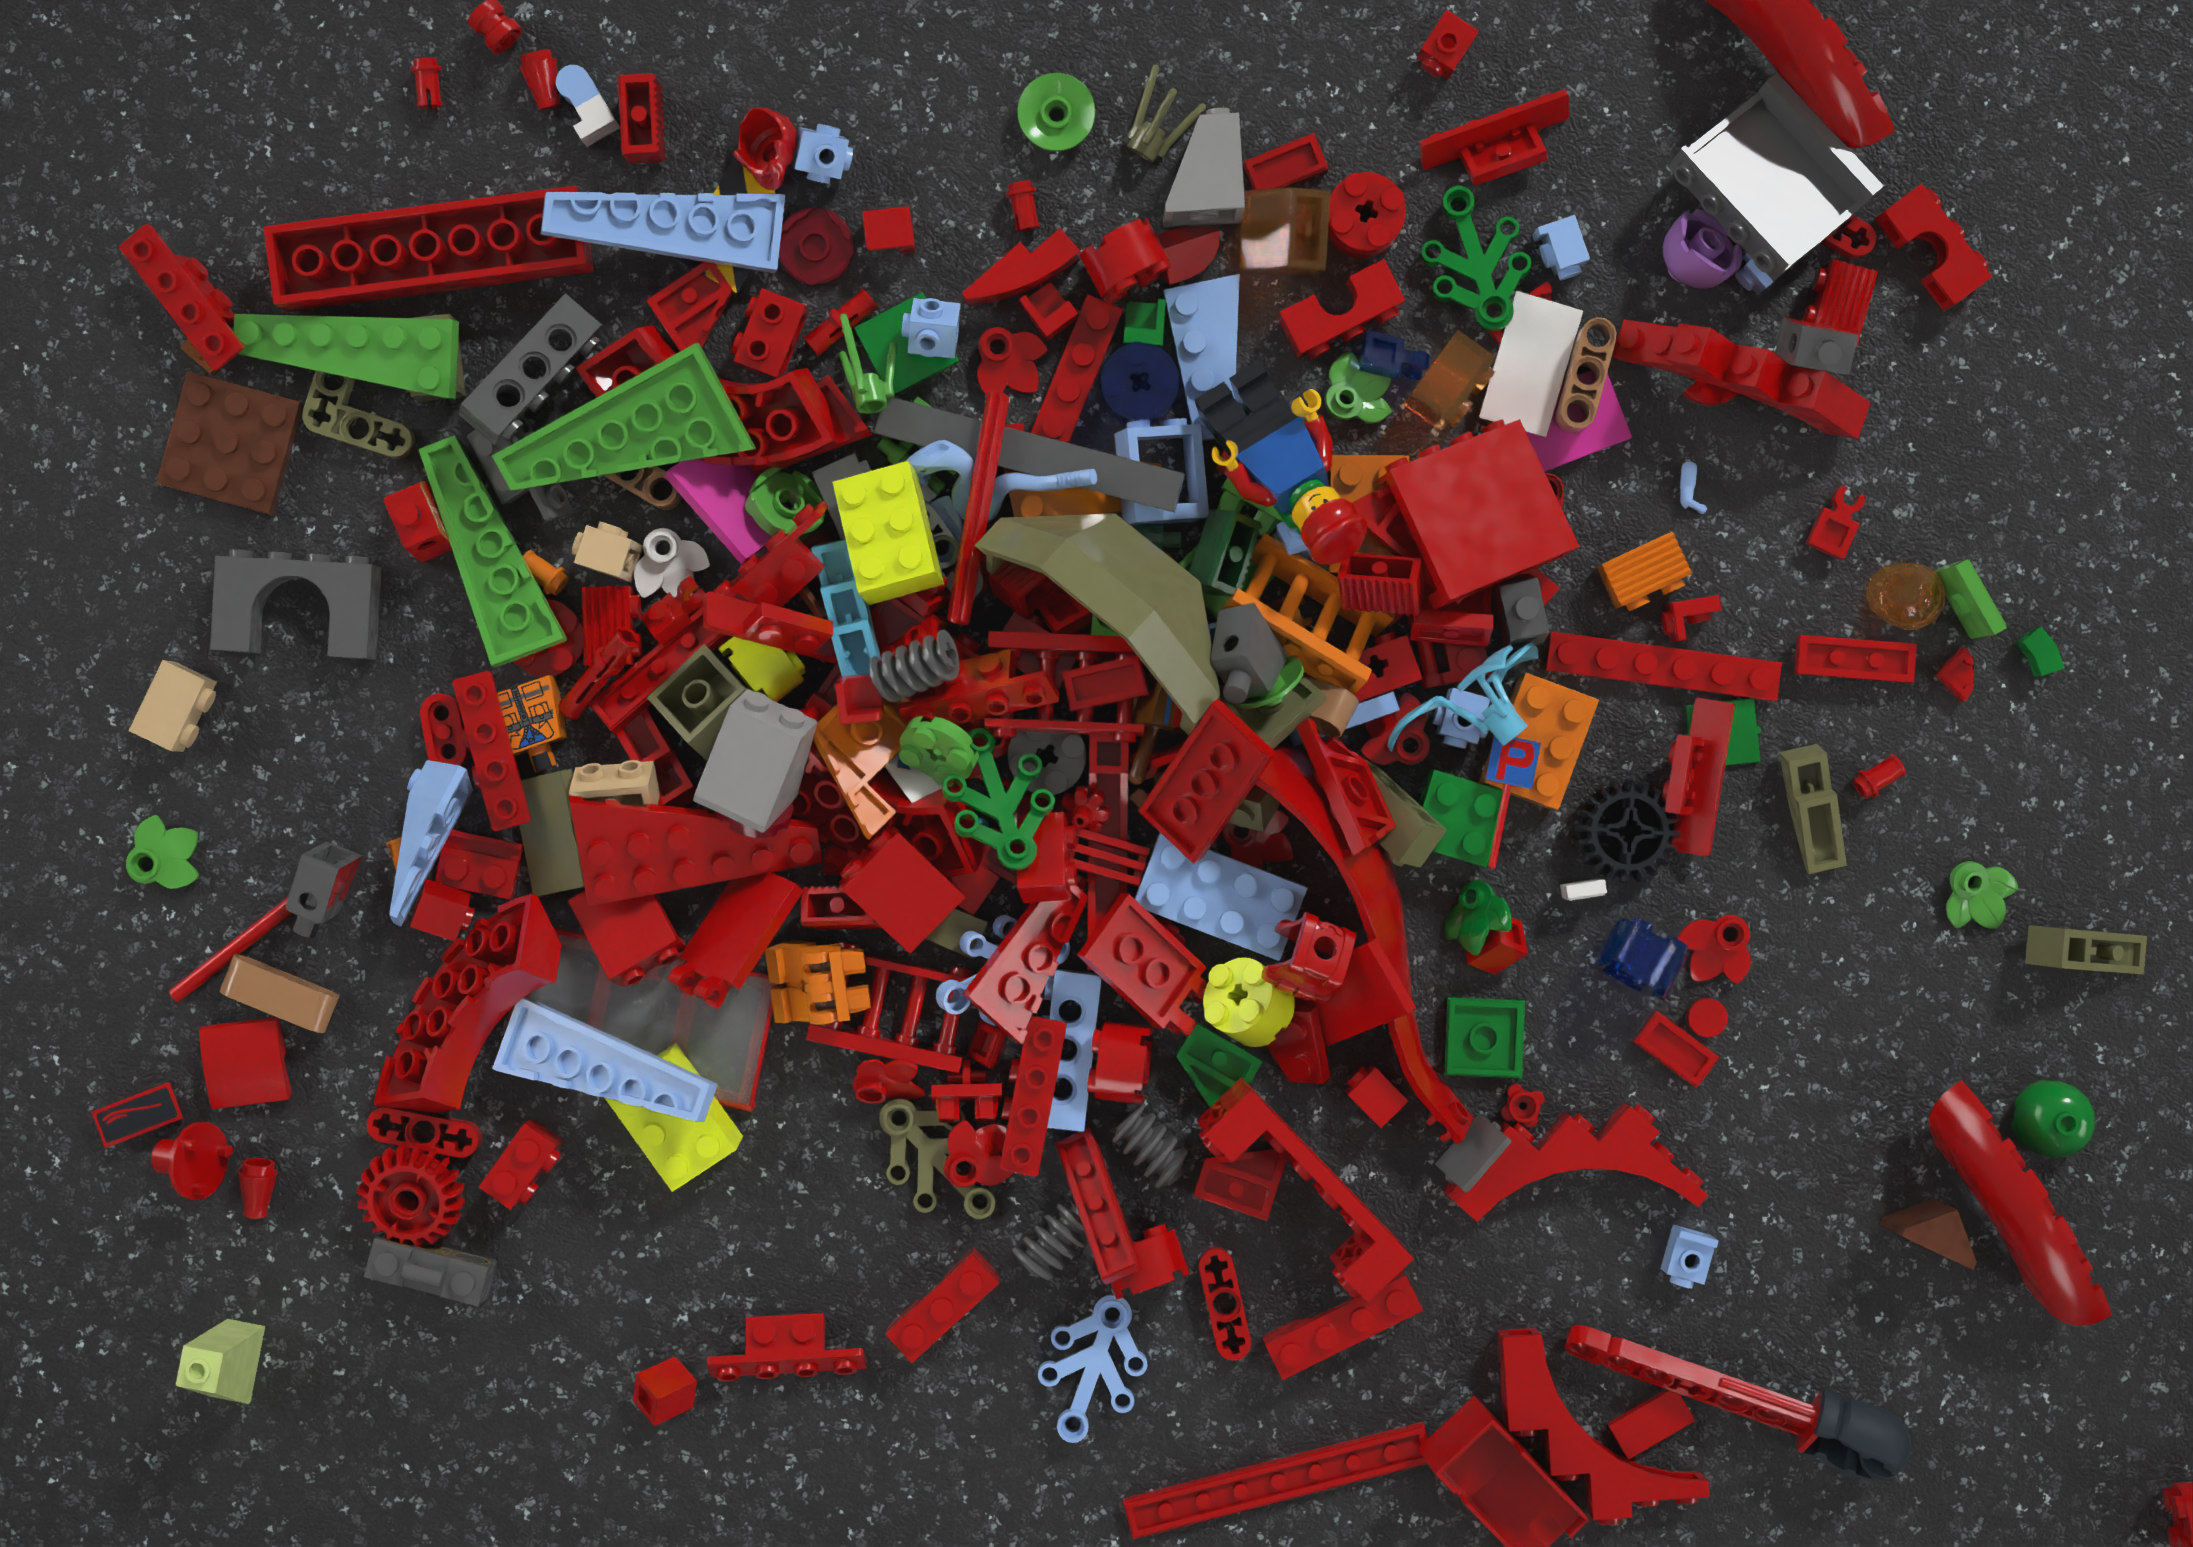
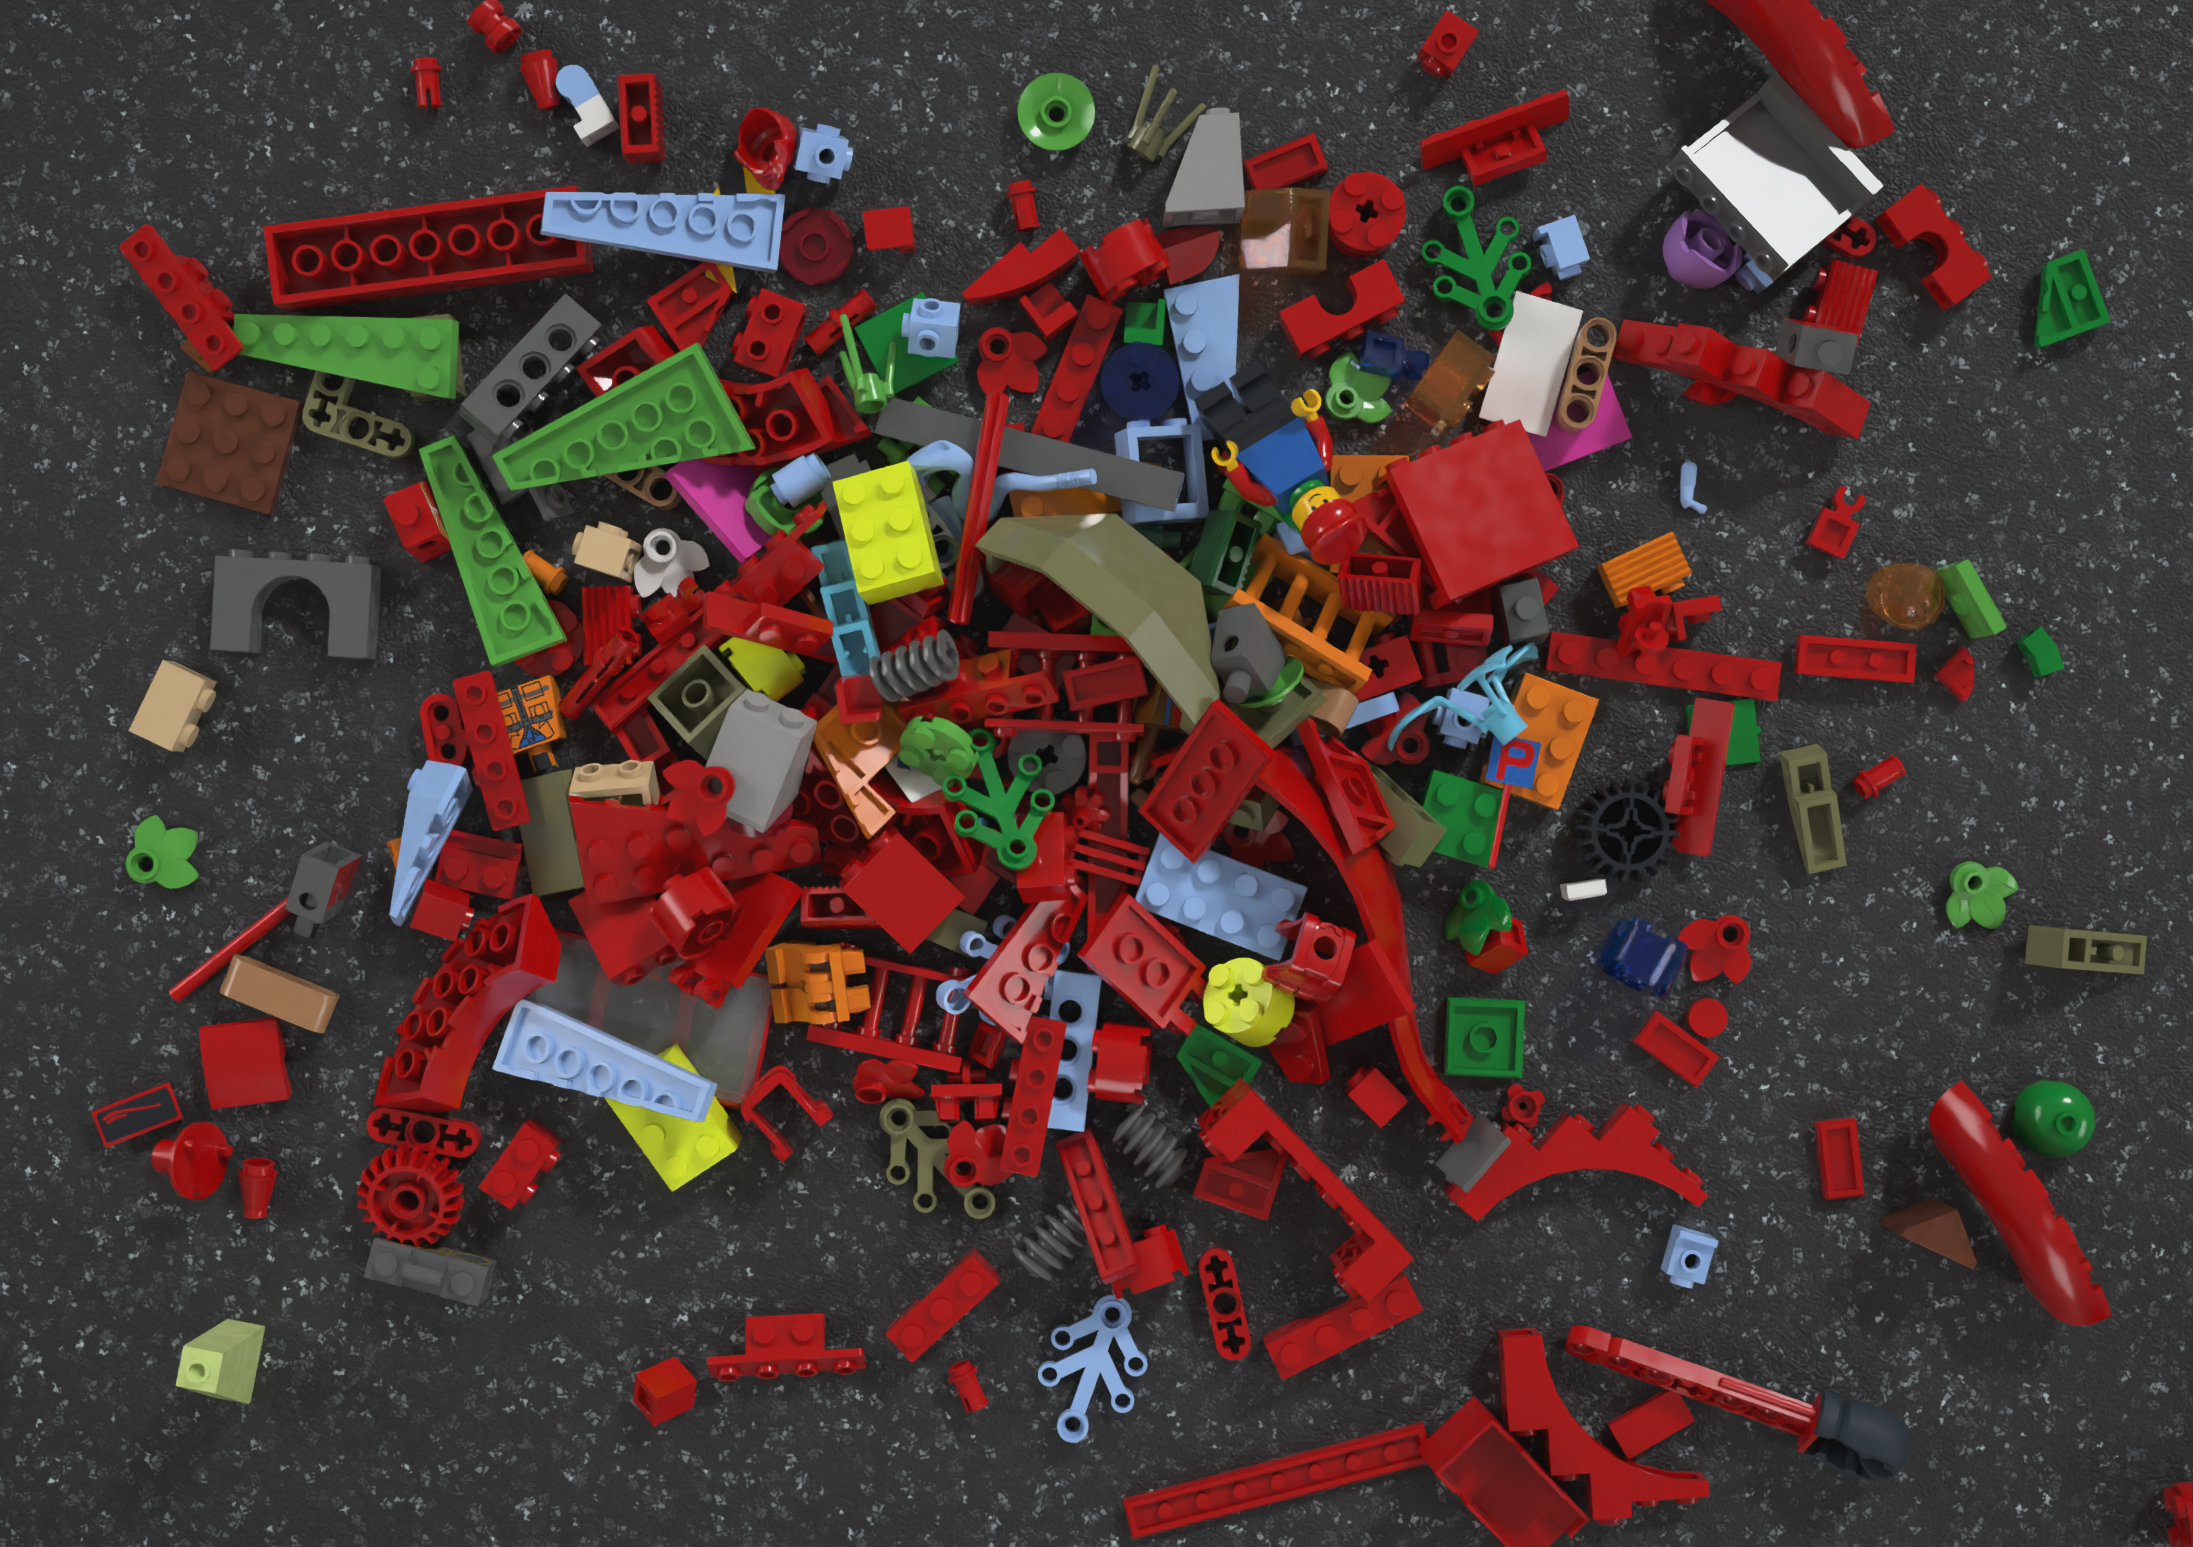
none -> red brick [647,867,744,960]
none -> red plate [663,760,736,836]
none -> red piece [739,1064,833,1163]
none -> light blue brick [770,452,832,508]
none -> red pin [948,1360,989,1413]
none -> red hips [1616,586,1673,657]
none -> red tile [1814,1117,1865,1200]
none -> green wing [2034,249,2111,350]

